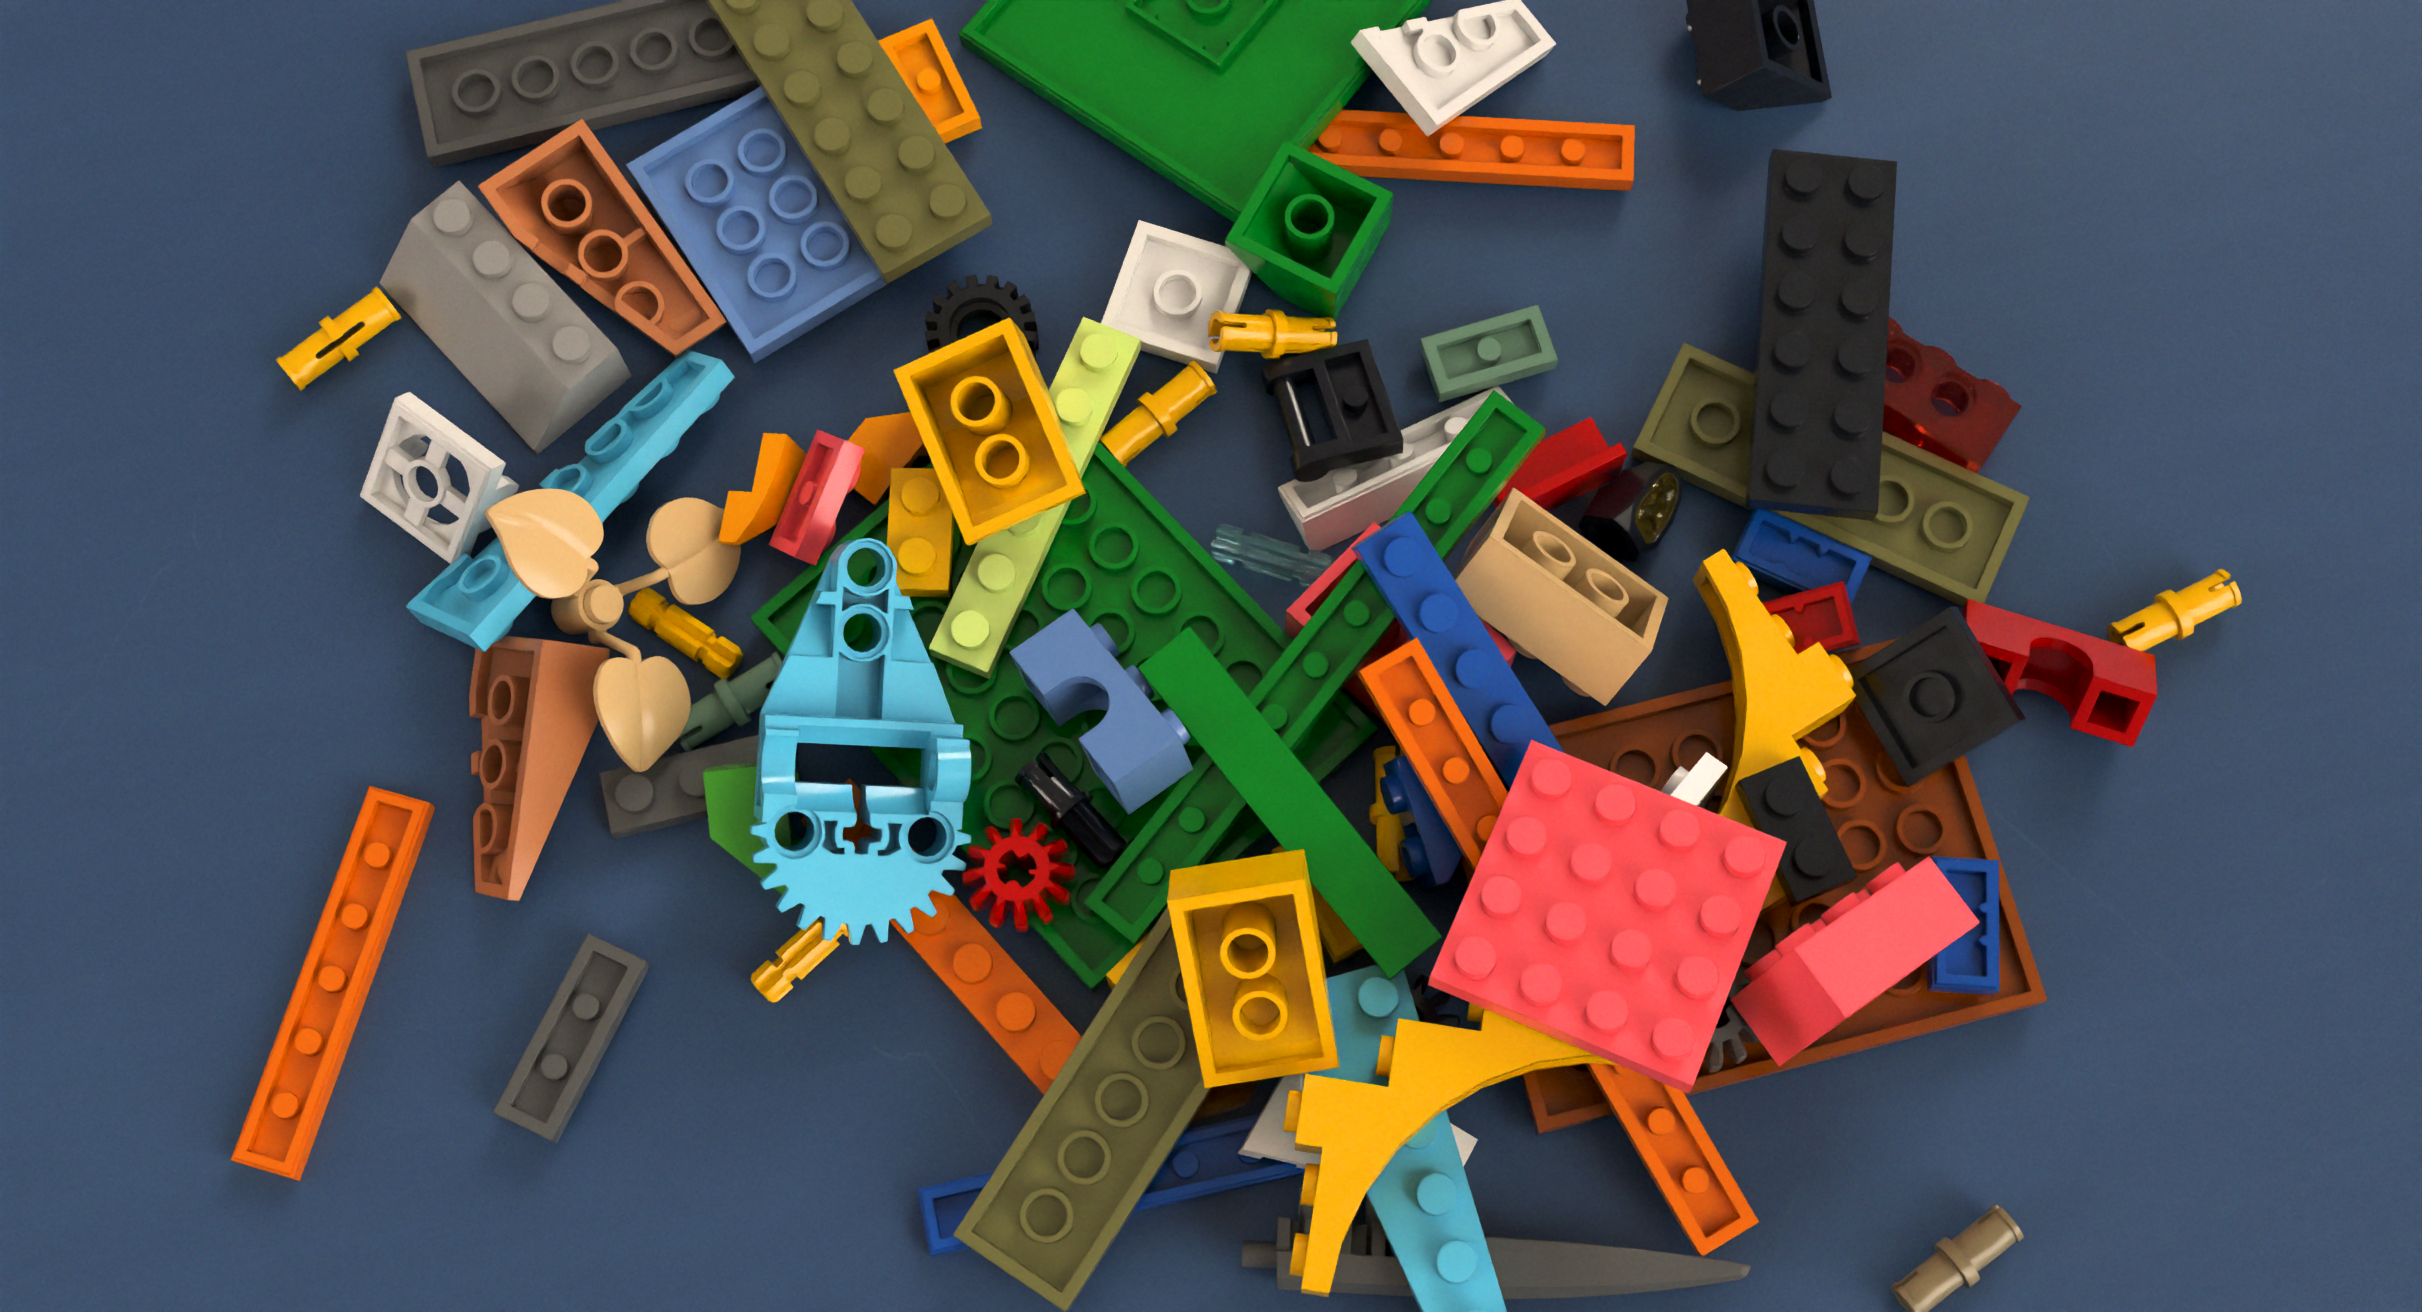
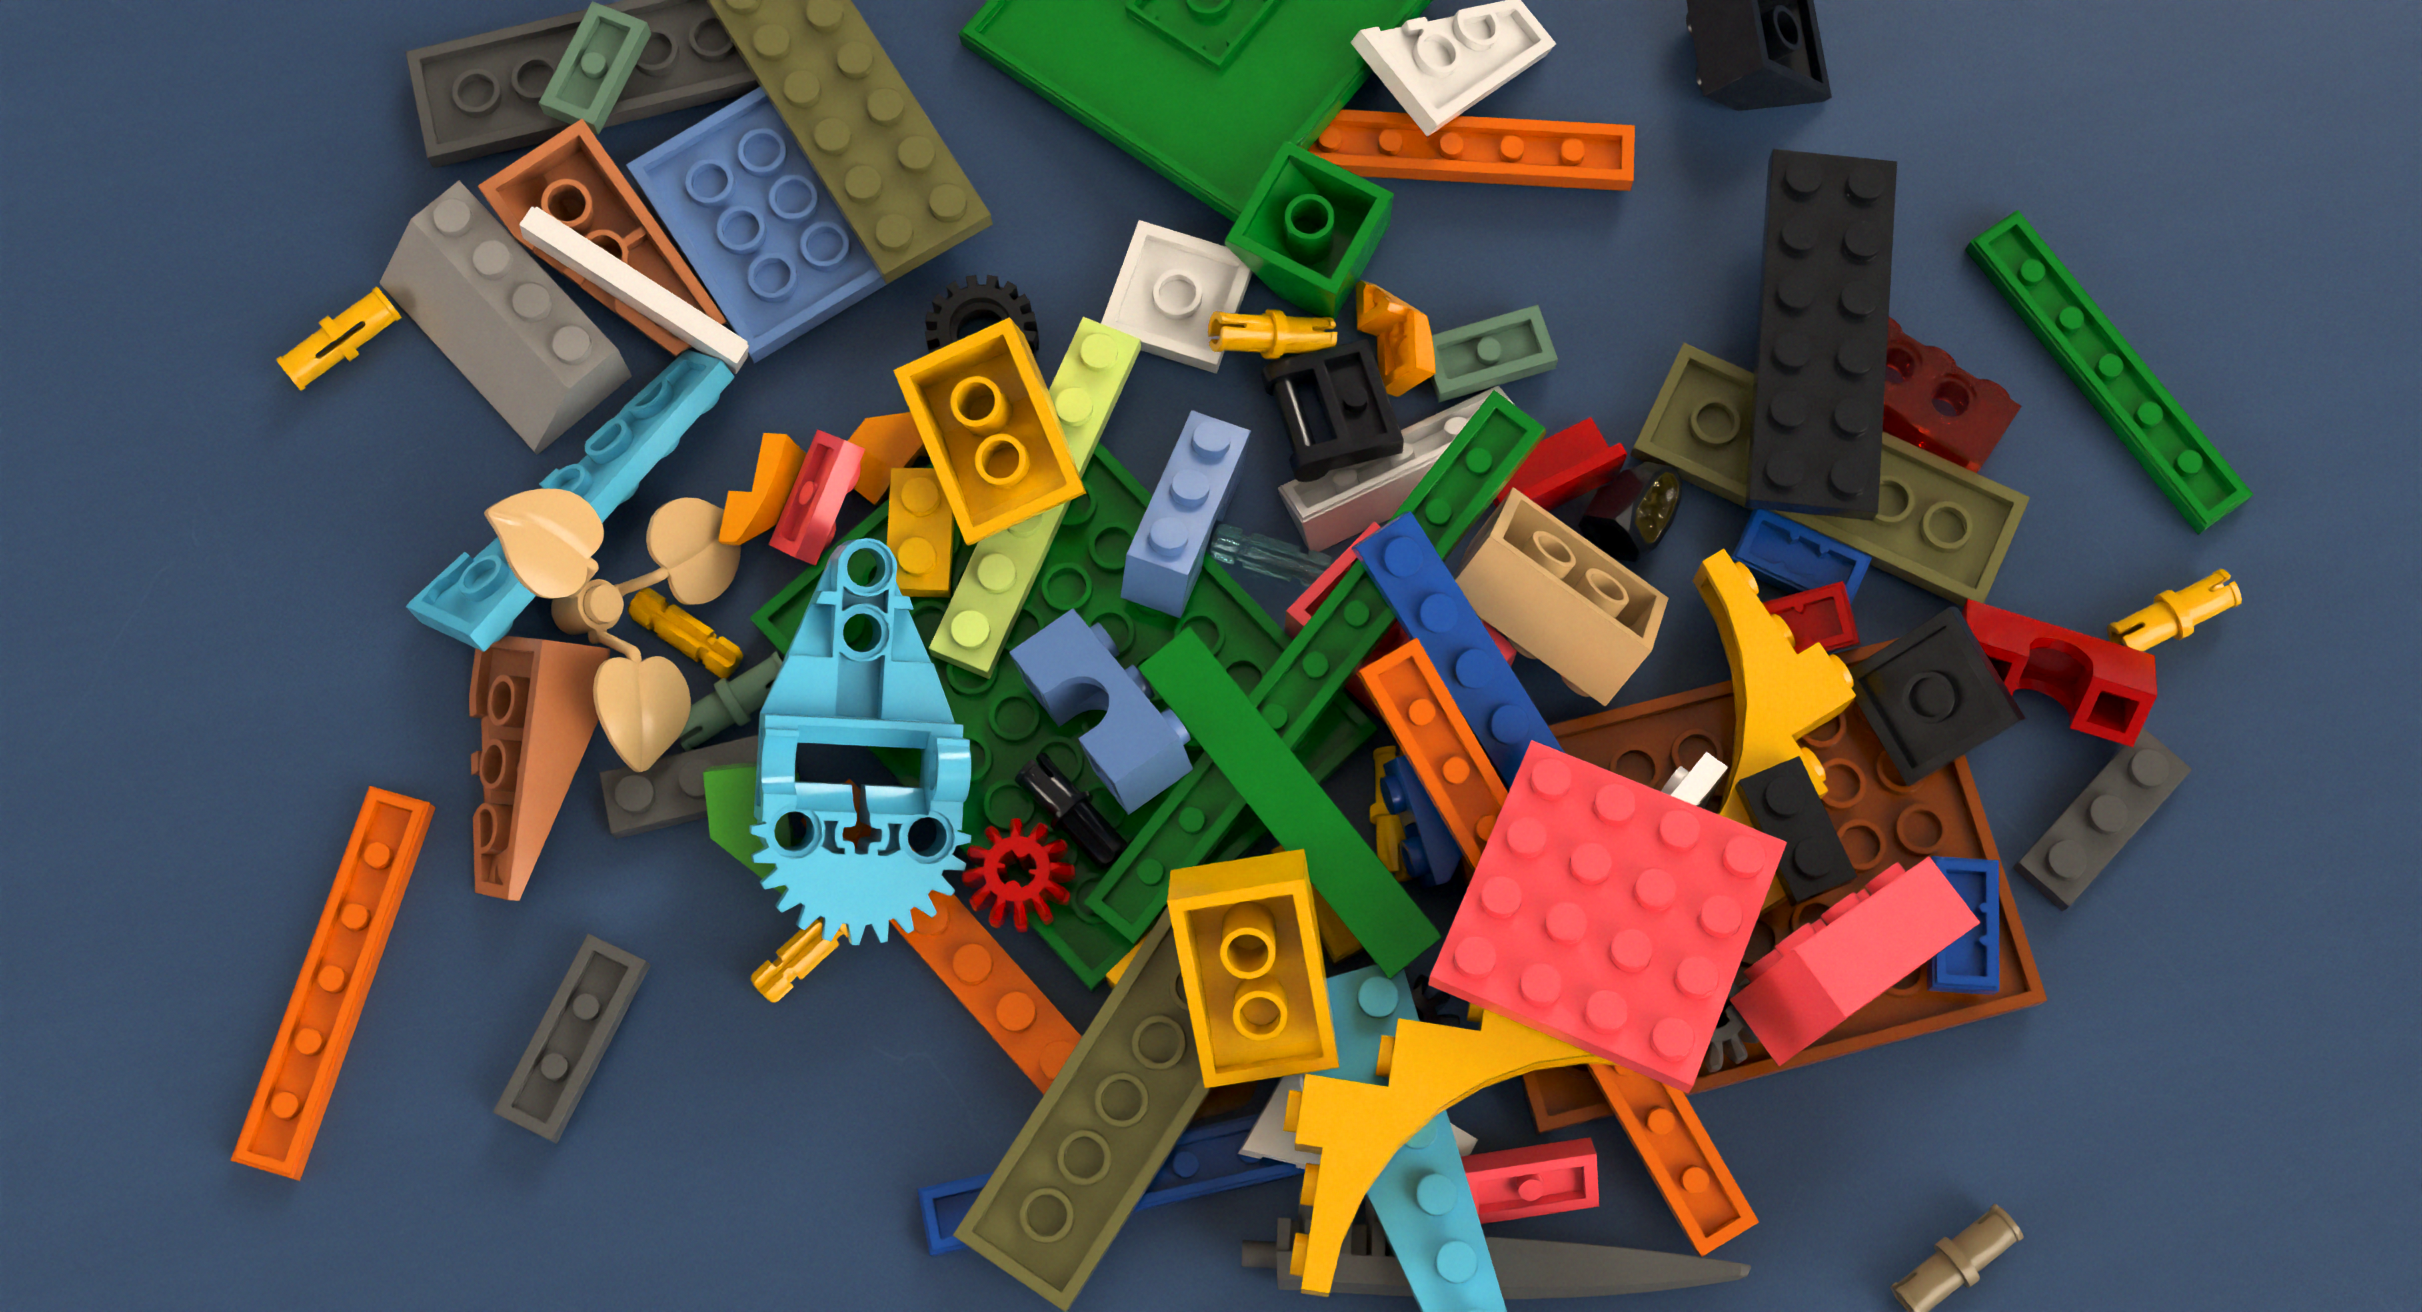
white piece [360,392,520,564] -> none
light orange plate [878,18,982,144] -> none
yellow pin [1099,361,1217,467] -> none
none -> white tile [519,206,749,374]
none -> sand green plate [539,1,651,135]
none -> medium blue arch [1120,410,1251,618]
none -> light orange slope [1356,280,1436,397]
none -> coral plate [1461,1137,1599,1224]
none -> green tile [1965,210,2254,535]
none -> dark grey plate [2012,727,2192,911]

